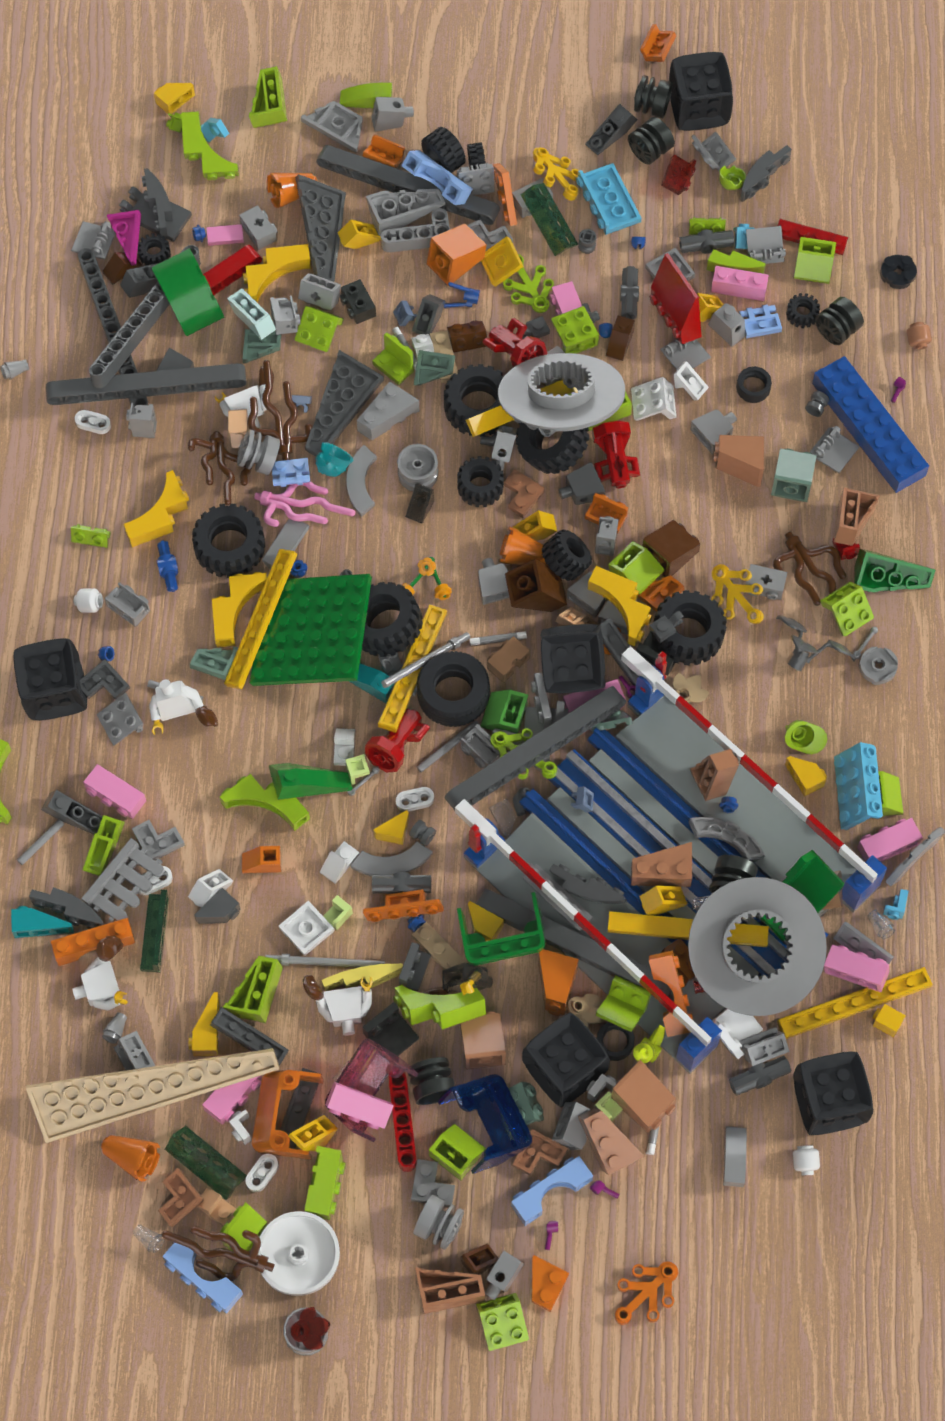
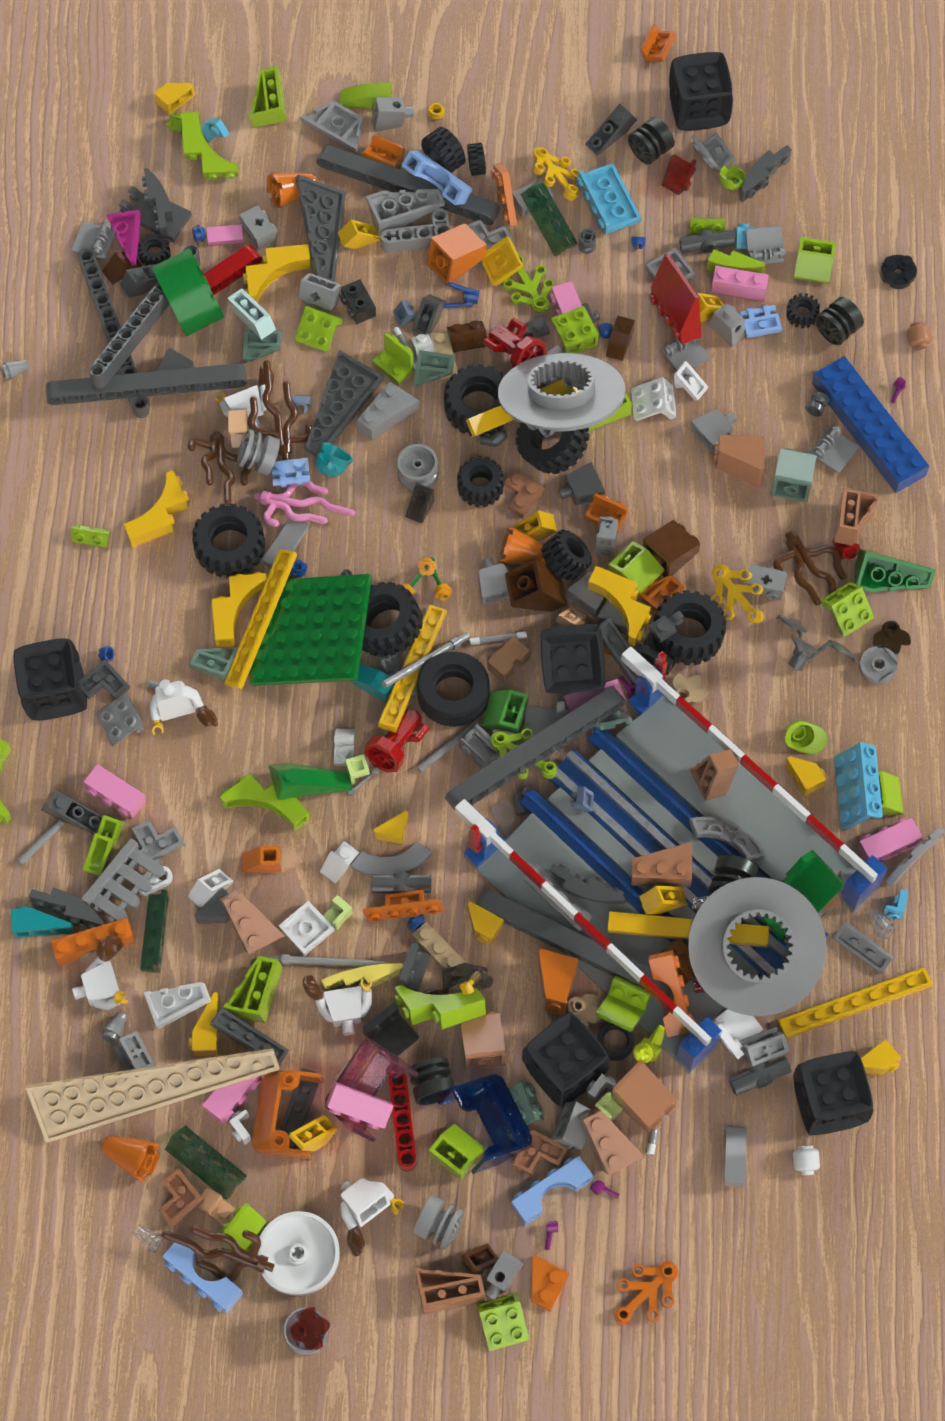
white head [74,588,103,613] -> none
white plate [75,410,111,434] -> none
light grey hinge [105,582,150,627] -> none
light grey hinge [126,403,157,438] -> none
blue axle [157,540,179,592] -> none
white plate [245,1154,279,1192] -> none
light grey hinge [270,295,300,335] -> none
lime wedge [304,1146,346,1220] -> none
light grey tile [346,445,377,517] -> none
white plate [396,787,434,812] -> none
dark grey wheel [409,820,436,846] -> none
light grey plate [411,1159,455,1207] -> none
light grey hinge [457,163,495,195] -> none
green windscreen [457,892,545,965] -> none
light grey torso [491,425,517,470] -> none
light grey plate [531,672,552,730] -> none
red piece [592,420,640,489] -> none
dark grey piece [620,266,639,319] -> none
pearl dark grey wheel [634,75,673,119] -> none
blue plate [719,797,739,813] -> none
black tyre [736,366,772,403] -> none
red plate [778,219,848,255] -> none
bright pink brick [824,945,890,992] -> none
light grey hinge [853,627,878,659] -> none
yellow brick [872,1004,906,1038] -> none
none -> white wing [144,982,211,1029]
none -> nougat wedge [220,890,284,954]
none -> white torso [340,1178,404,1257]
none -> yellow plate [428,103,445,120]
none -> yellow slope [861,1039,901,1075]
none -> dark brown plate [873,621,911,656]

